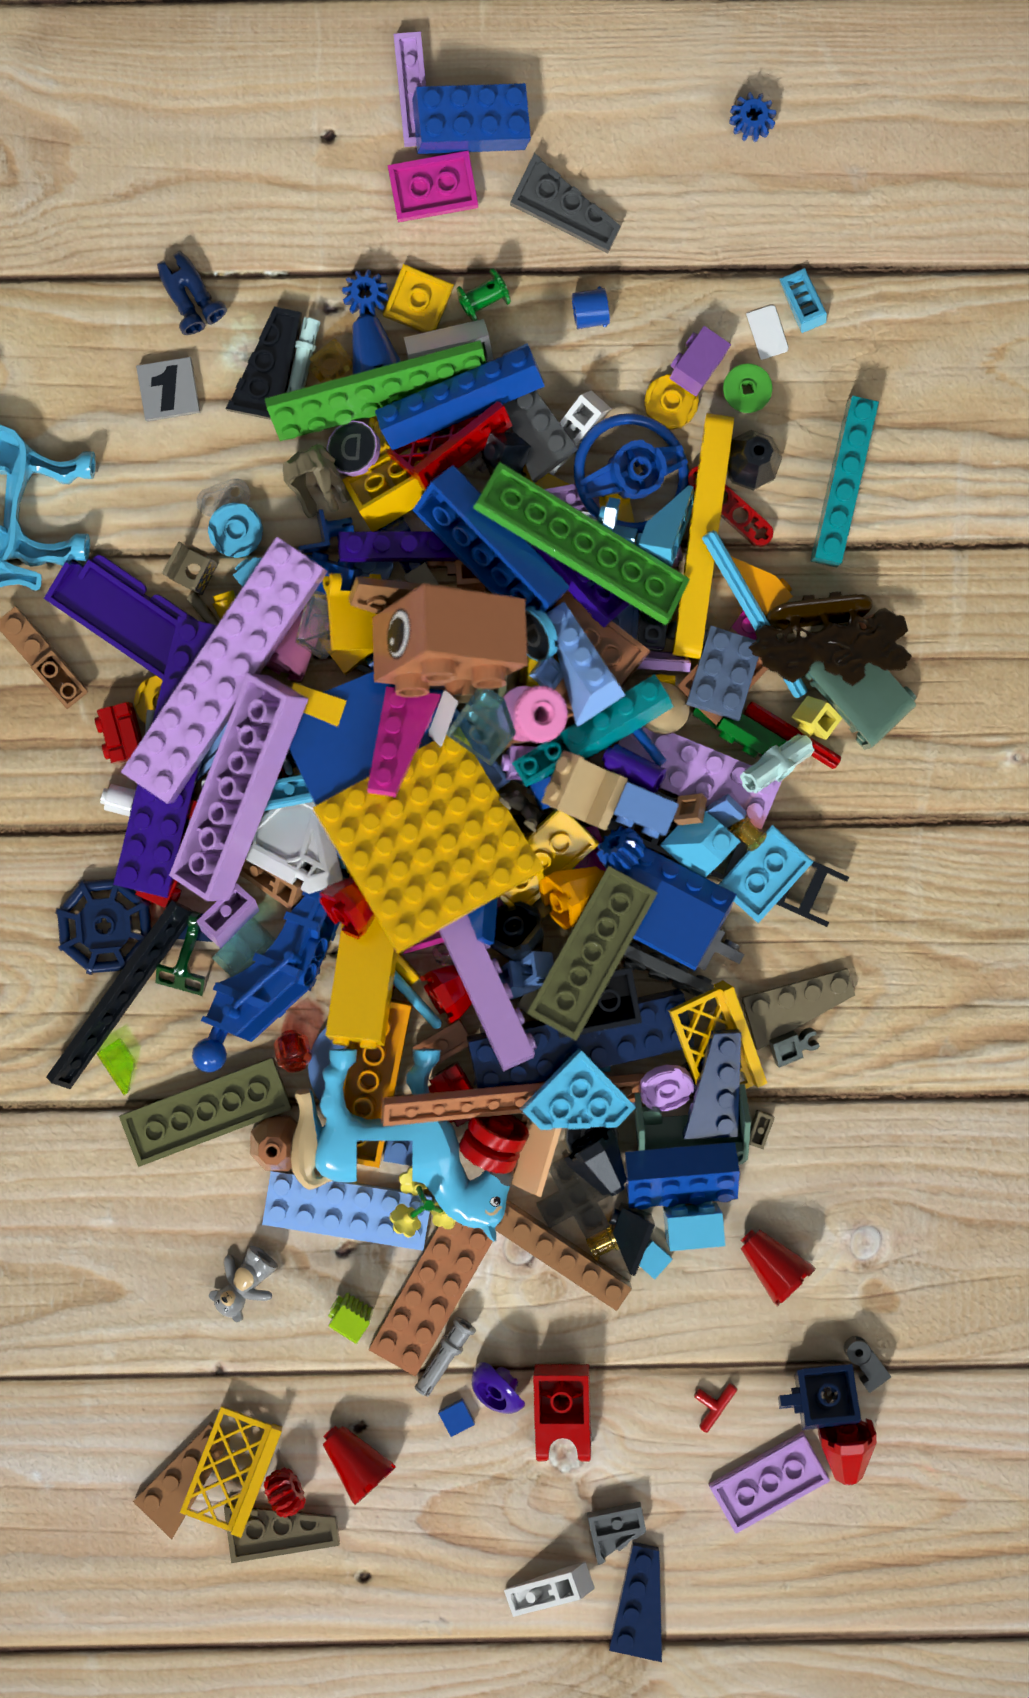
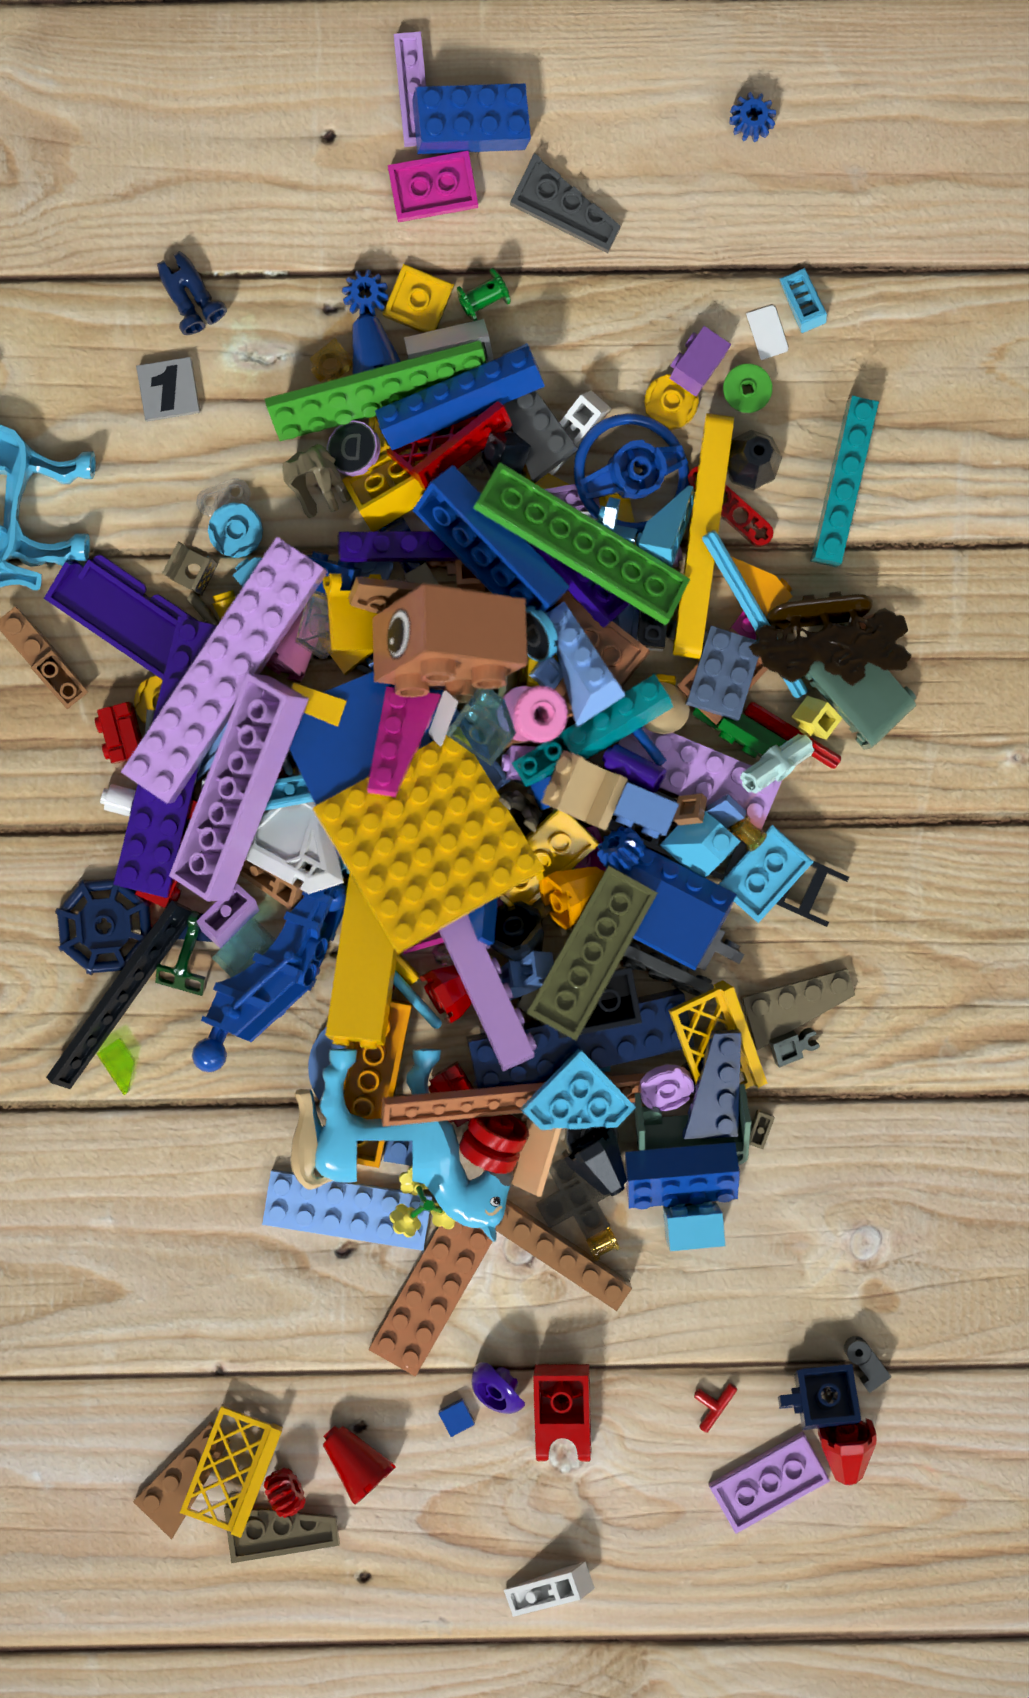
olive plate [119,1057,293,1167] -> none
light grey piece [209,1246,278,1322] -> none
black wing [226,306,302,420] -> none
nougat cone [250,1115,297,1172] -> none
clear red head [274,1030,312,1073] -> none
light aqua pin [286,317,321,393] -> none
blue bracket [297,509,354,554] -> none
red cone [320,877,375,939] -> none
lime brick [328,1292,373,1344] -> none
nougat plate [412,1019,470,1066] -> none
light grey pin [414,1317,476,1397] -> none
blue piece [571,286,610,329] -> none
dark grey wing [587,1502,646,1565] -> none
black slope [609,1202,655,1276] -> none
dark blue wing [609,1541,662,1662] -> none
lavender tile [637,651,691,672] -> none
medium azure tile [639,1240,673,1279] -> none
red cone [740,1230,816,1306] -> none

